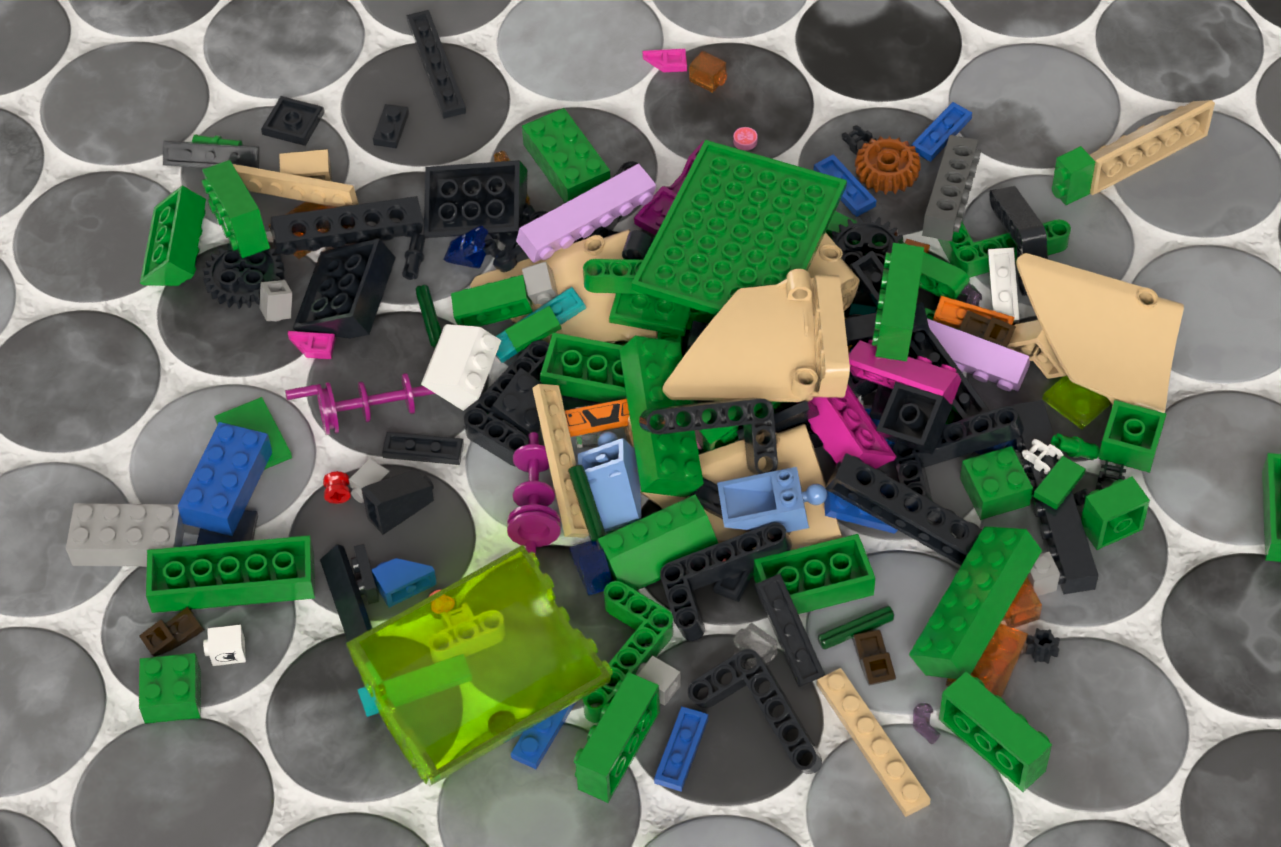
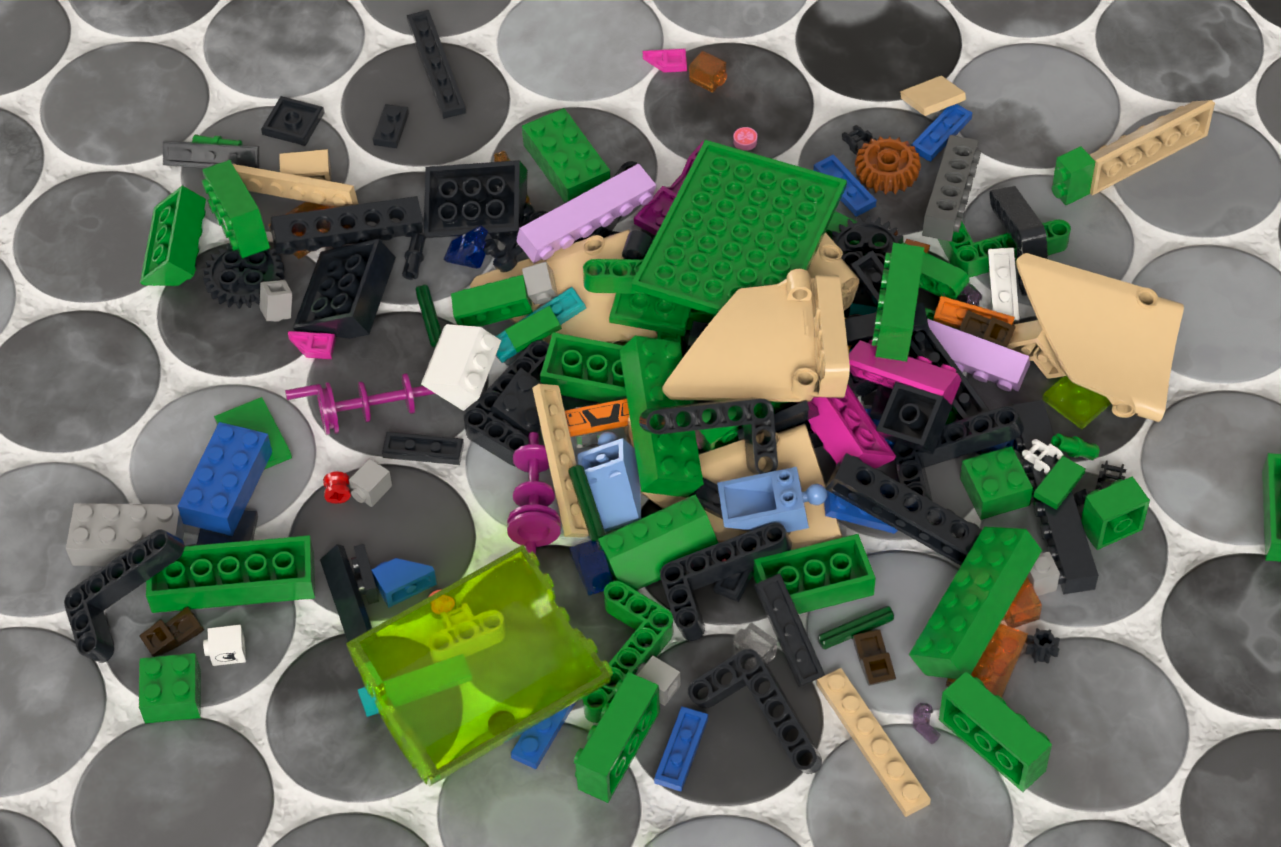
black slope [361,469,434,535] -> none
green brick [1098,400,1166,473] -> none
none -> black beam [64,529,185,663]
none -> tan tile [900,76,966,116]

